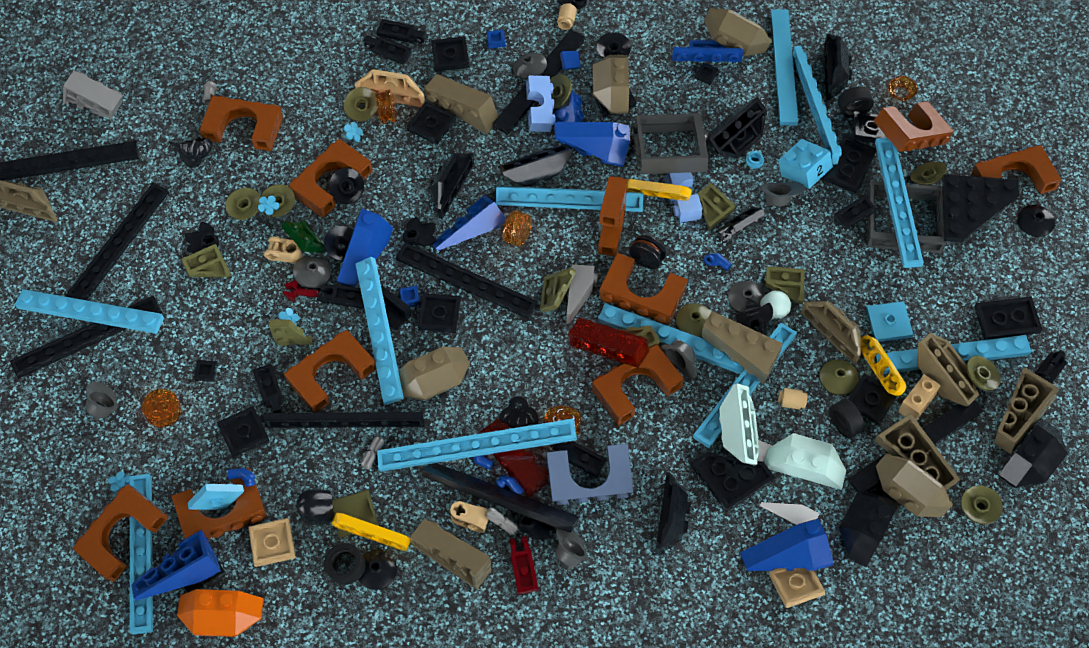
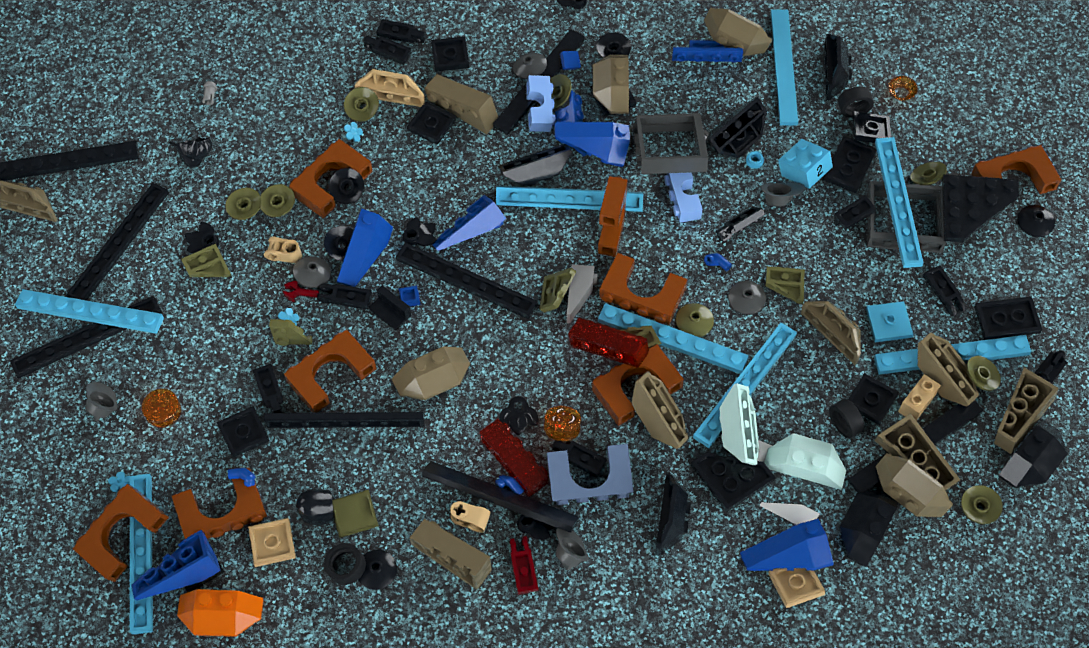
light grey wedge [63,70,123,119] -> none
medium azure plate [187,484,244,510] -> none
black tile [194,360,218,382] -> none
dark orange arch [200,96,283,151] -> none
medium azure plant [258,196,279,215] -> none
dark green plate [281,220,325,253] -> none
yellow beam [332,513,410,551] -> none
medium azure plate [356,257,404,405] -> none
light grey piece [360,436,384,470] -> none
clear orange head [375,89,397,124] -> none
medium azure plate [377,419,577,472] -> none
black plate [418,293,461,333] -> none
black wedge [429,152,474,219] -> none
blue arm [472,455,494,470] -> none
light grey piece [485,508,518,535] -> none
blue tile [486,30,506,49] -> none
clear orange head [502,210,532,247] -> none
tan brick [557,4,577,30] -> none
yellow beam [627,179,692,201] -> none
black head [629,235,666,269] -> none
dark grey piece [661,339,697,379] -> none
black tile [695,62,719,85] -> none
olive wing [697,183,736,230] -> none
dark tan wedge [701,311,783,385] -> none
black plate [736,299,773,334] -> none
light aqua hair [760,291,791,319] -> none
tan brick [778,388,808,410] -> none
medium azure plate [793,45,842,165] -> none
olive dish [819,360,859,395] -> none
yellow beam [861,335,906,396] -> none
dark orange arch [874,101,954,152] -> none
none -> dark tan wedge [632,371,689,449]
none -> black hinge [923,265,967,316]

